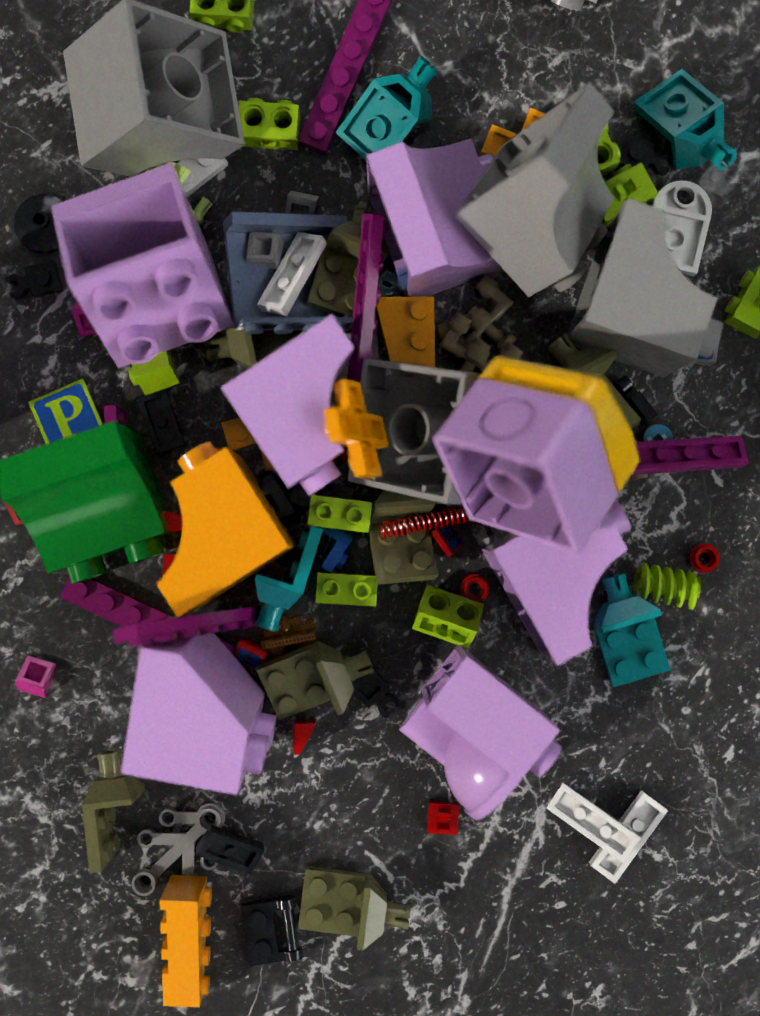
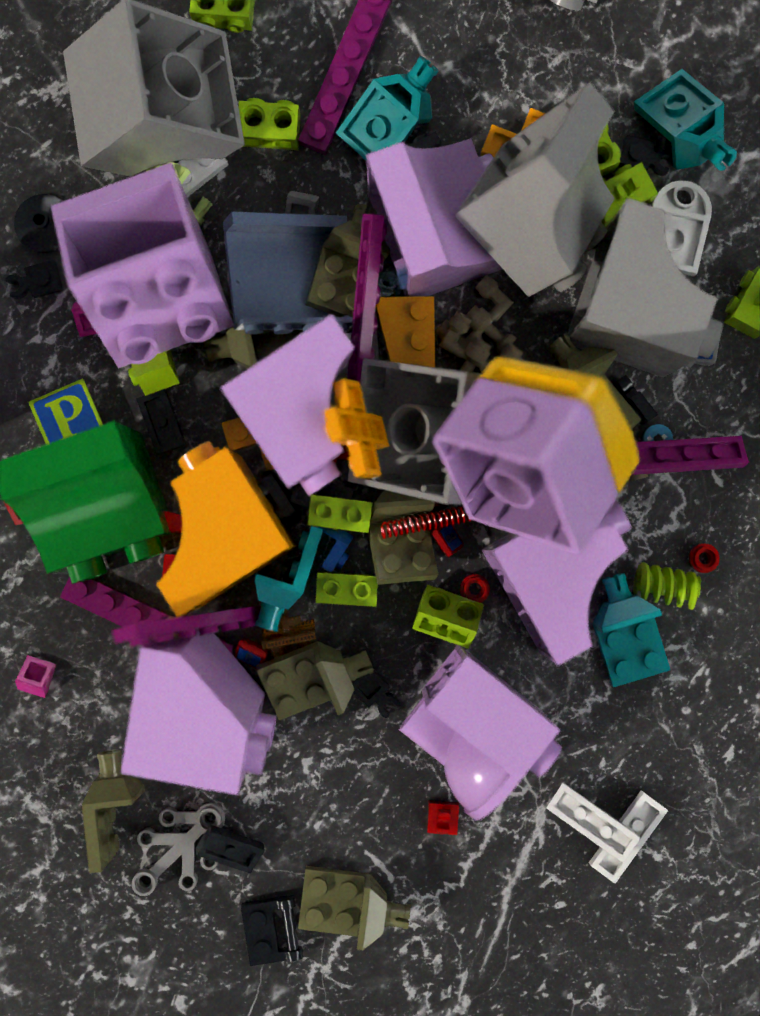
magenta plate [104,405,128,427] -> none
light orange wedge [160,875,212,1007] -> none
light grey slope [246,231,283,269] -> none
white plate [257,232,327,317] -> none
red slope [293,719,317,755] -> none

